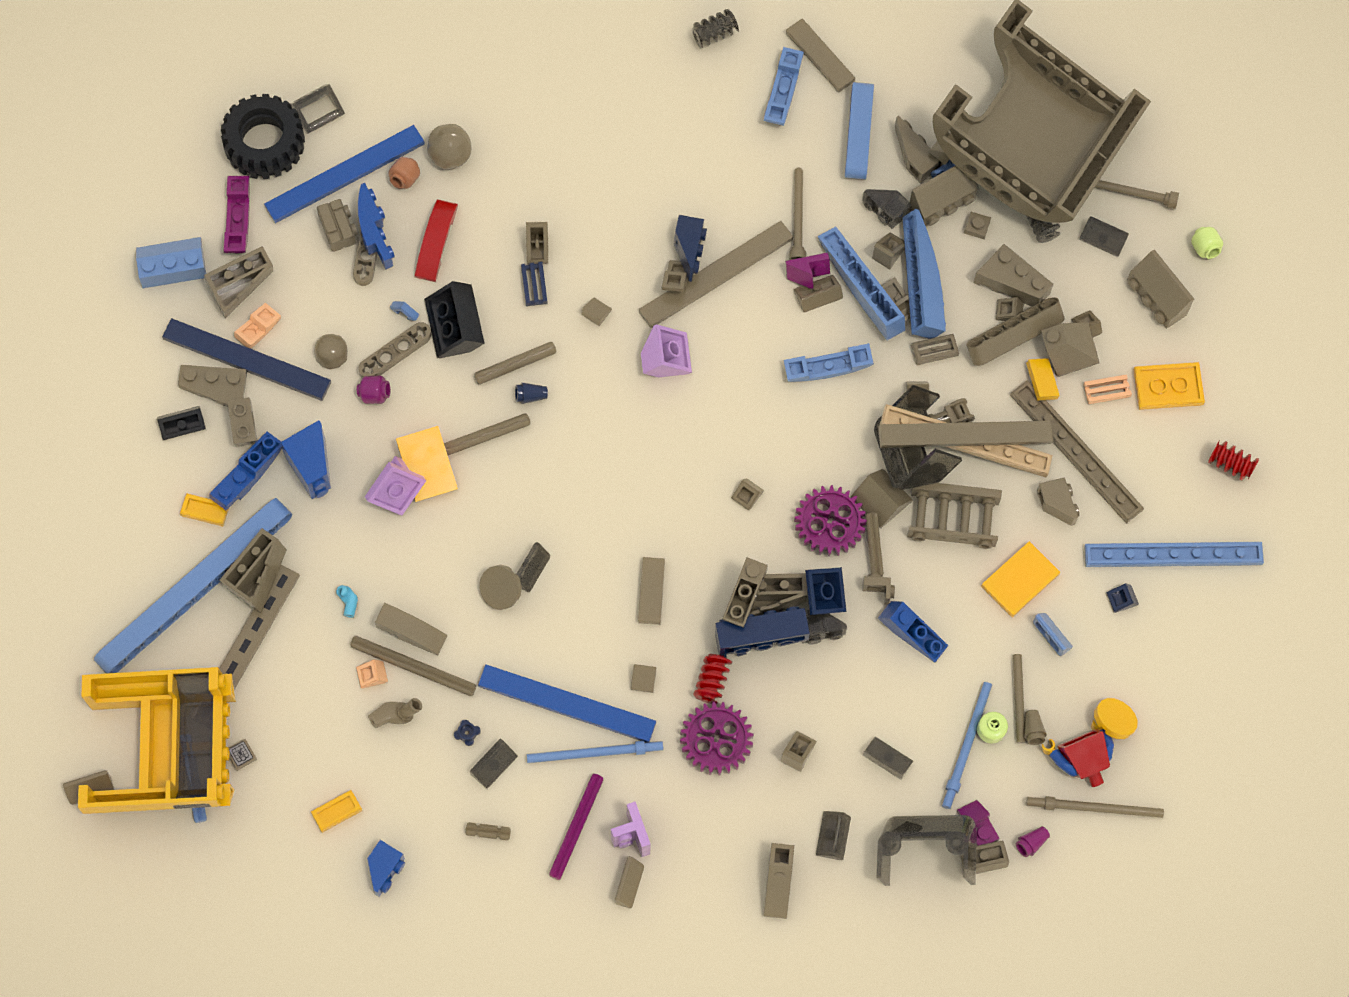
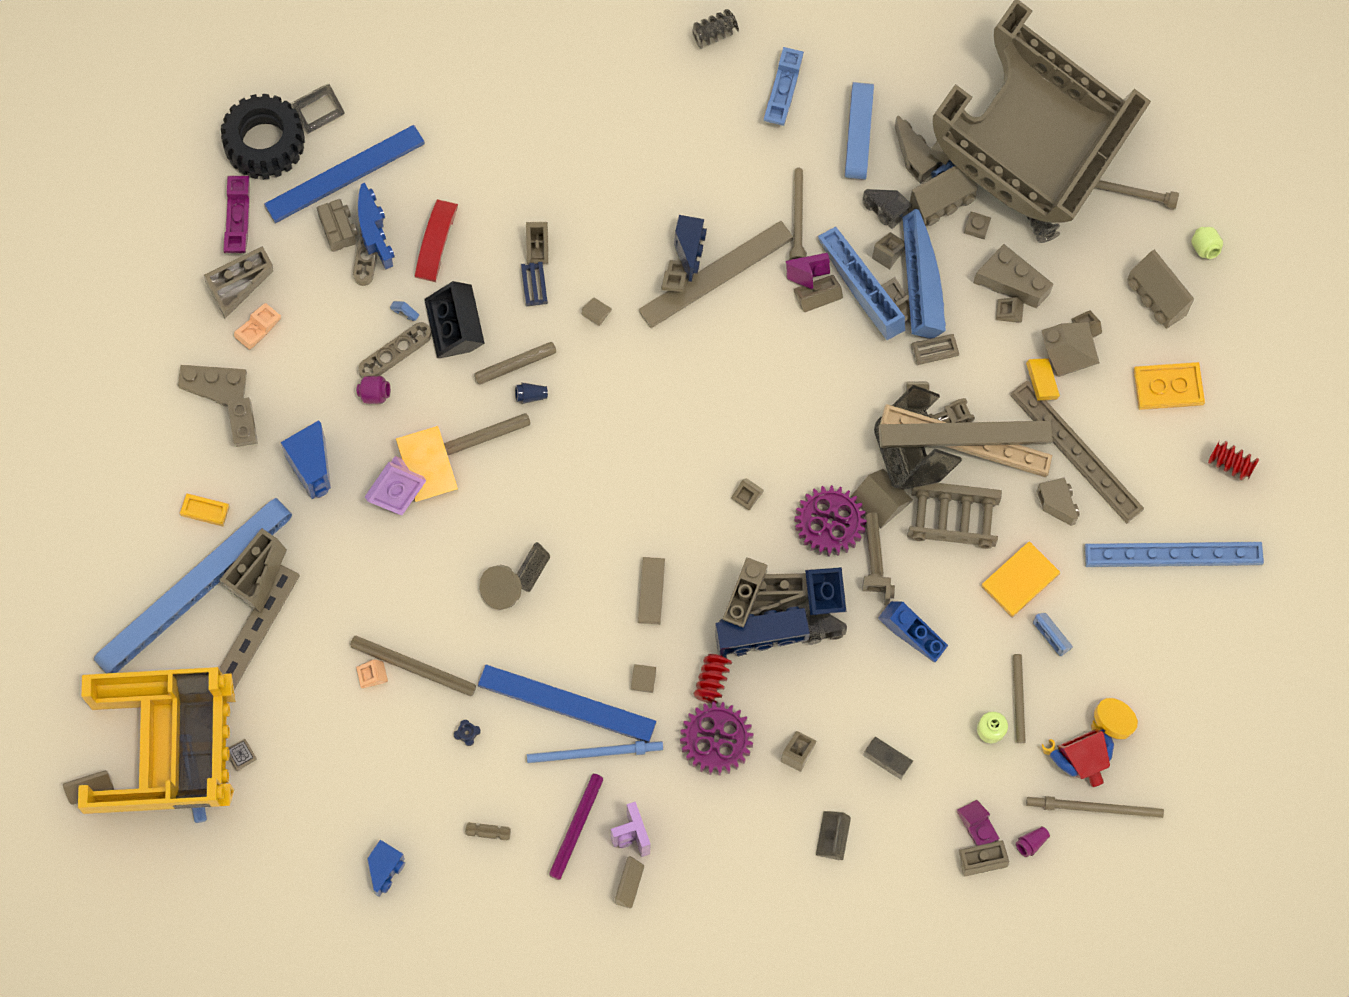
medium blue slope [136,237,207,288] -> none
black slope [157,406,206,440] -> none
dark blue tile [162,318,331,401] -> none
blue slope [209,431,282,511] -> none
yellow tile [311,790,362,833] -> none
dark tan hair [315,334,348,369] -> none
medium azure arm [336,585,358,618] -> none
dark tan arm [368,698,422,728] -> none
dark tan slope [375,603,447,656] -> none
nougat head [388,157,420,189] -> none
dark tan piece [427,124,472,170] -> none
clear smoke slope [470,738,518,789] -> none
lavender slope [641,324,692,378] -> none
dark tan slope [764,843,795,919] -> none
medium blue slope [784,343,874,382] -> none
dark tan tile [786,18,855,92] -> none
clear smoke windscreen [876,815,977,886] -> none
medium blue bar [942,682,992,809] -> none
dark tan beam [966,297,1065,366] -> none
dark tan cone [1024,710,1047,745] -> none
clear smoke slope [1079,216,1129,257] -> none
light nougat tile [1083,375,1132,404] -> none
dark blue slope [1106,583,1139,613] -> none

